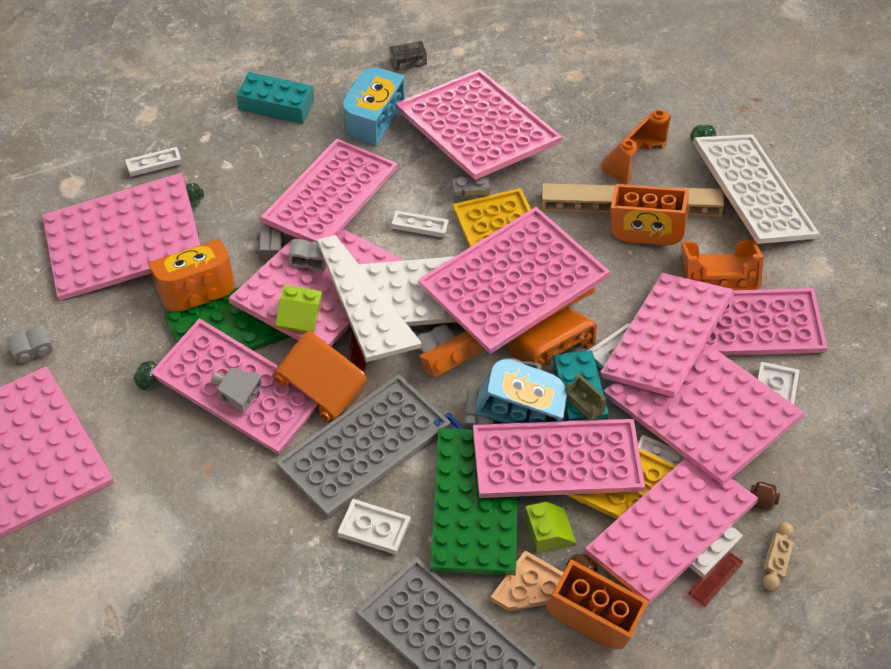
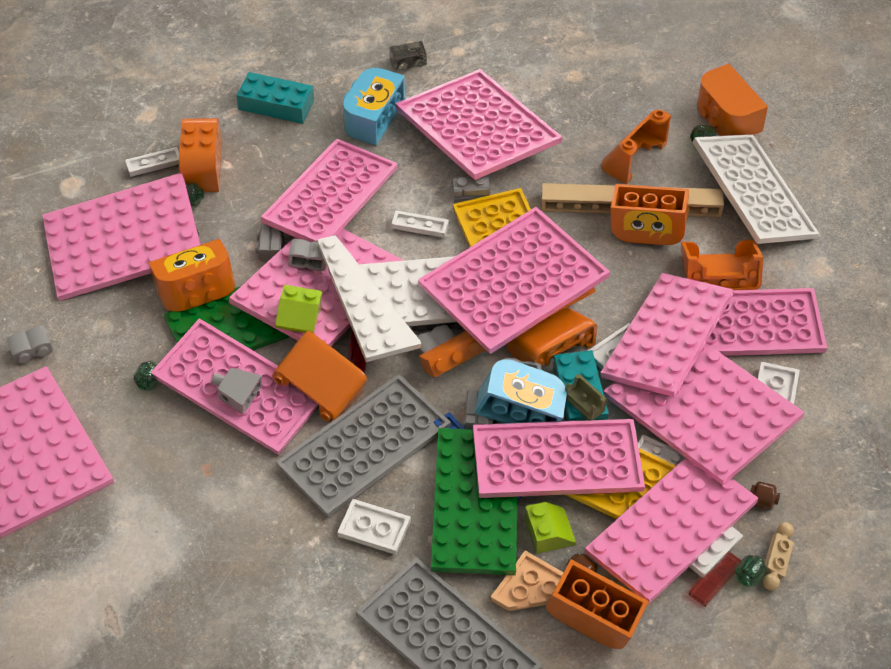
none -> orange brick [179,118,222,193]
none -> orange brick [697,63,768,136]
none -> clear green head [735,555,767,587]

